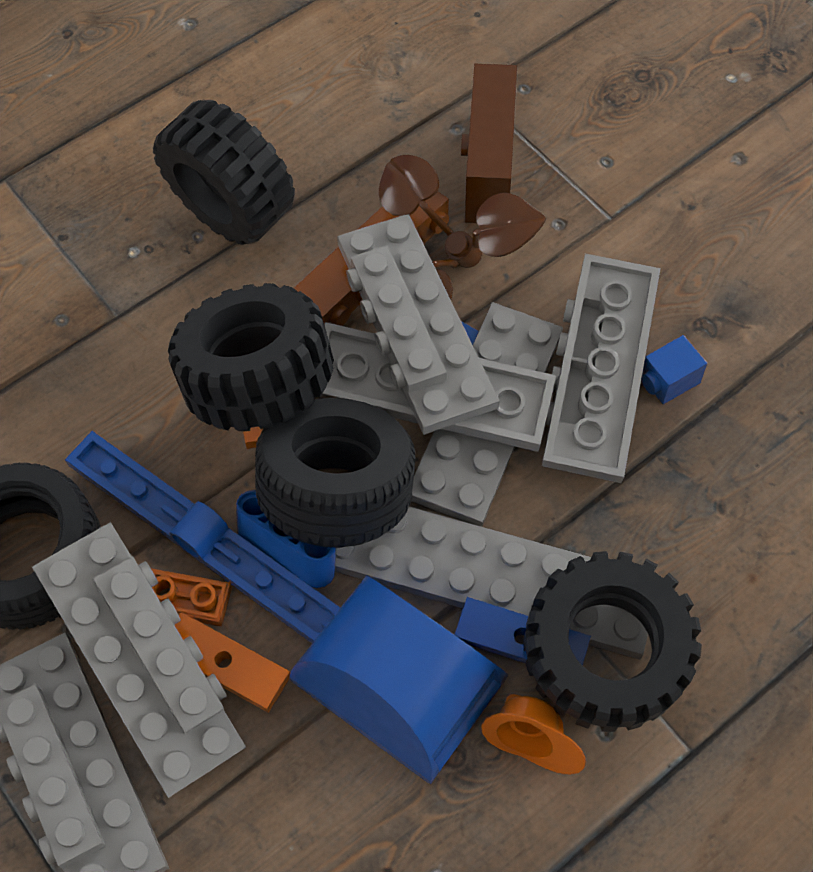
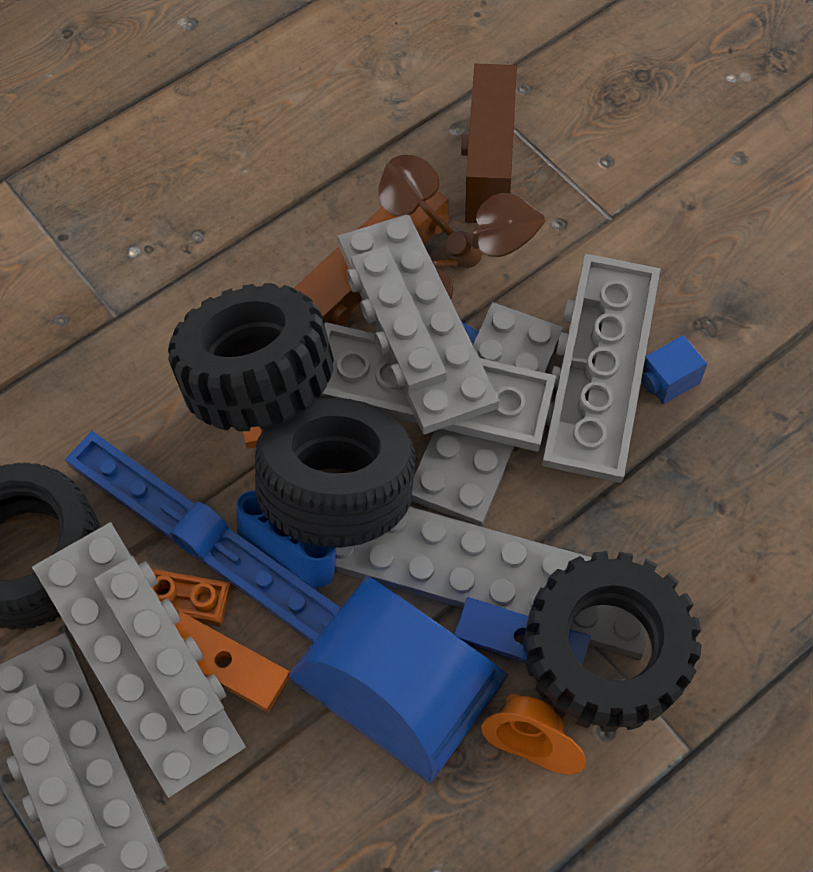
black tyre [153,100,295,245] -> none

